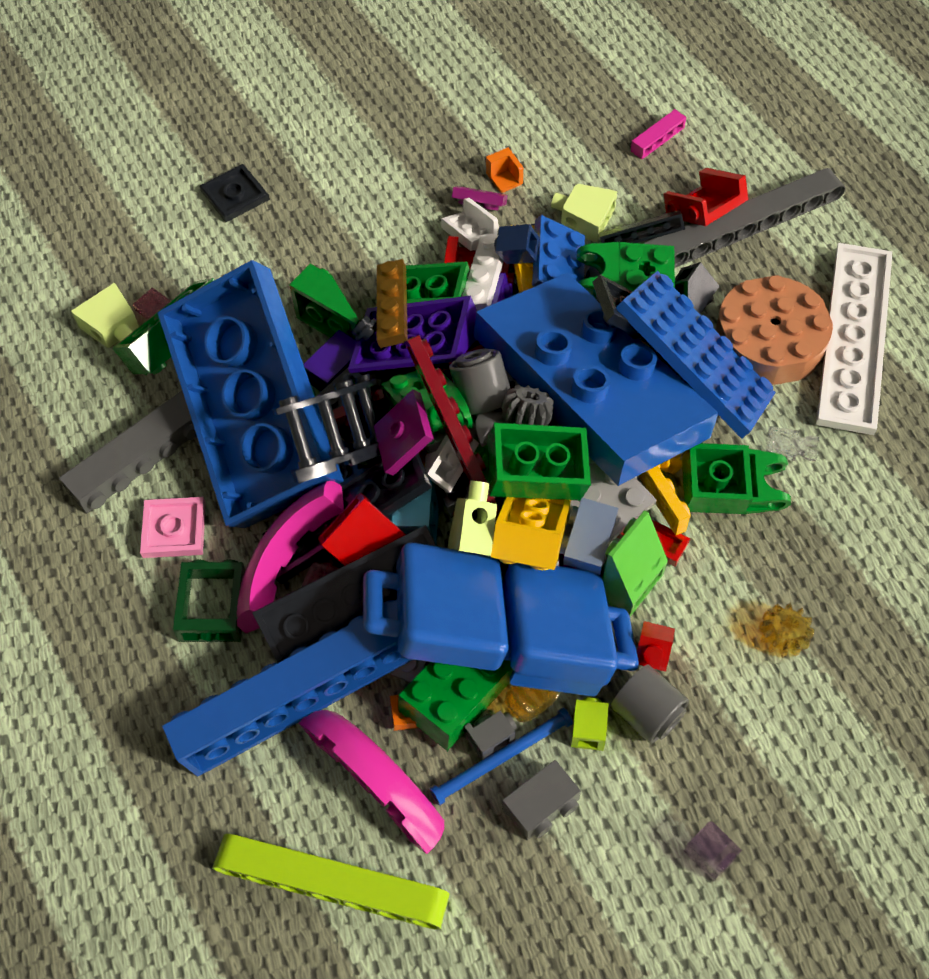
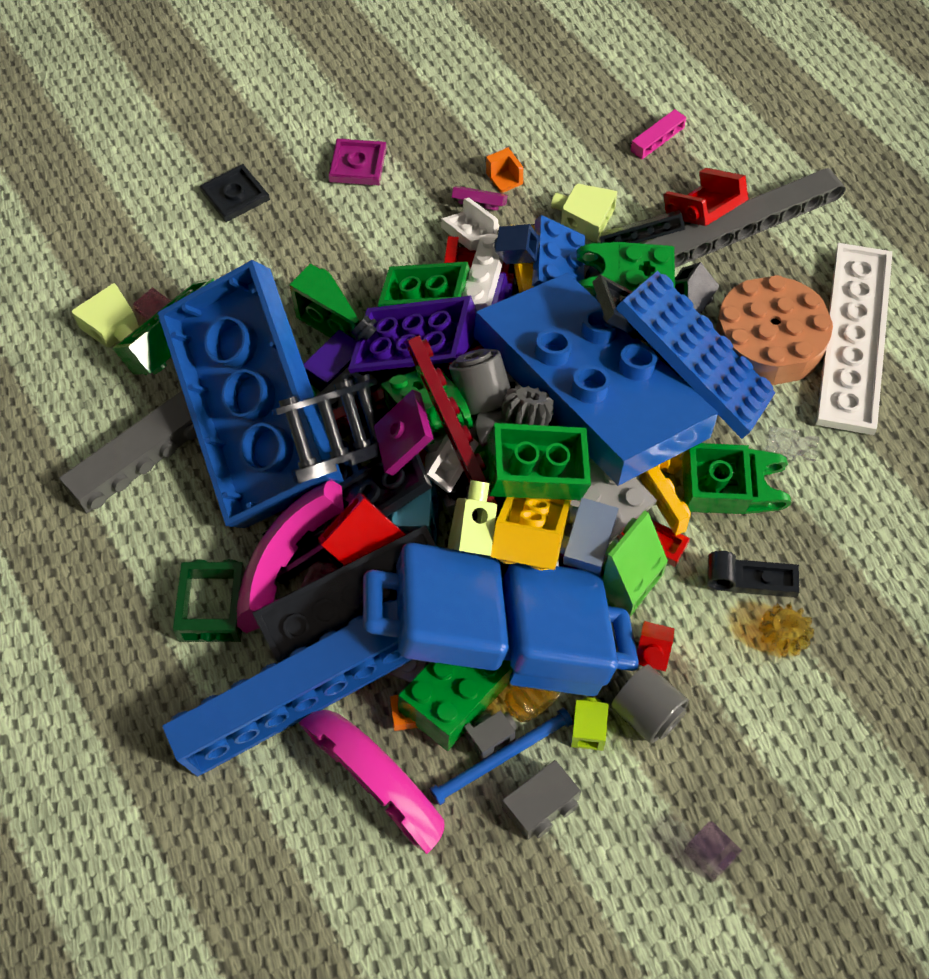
bright pink plate [140,497,206,558] -> none
lime beam [212,834,450,930] -> none
pearl gold plate [377,259,408,348] -> none
none -> magenta plate [329,138,387,186]
none -> black plate [707,551,800,598]

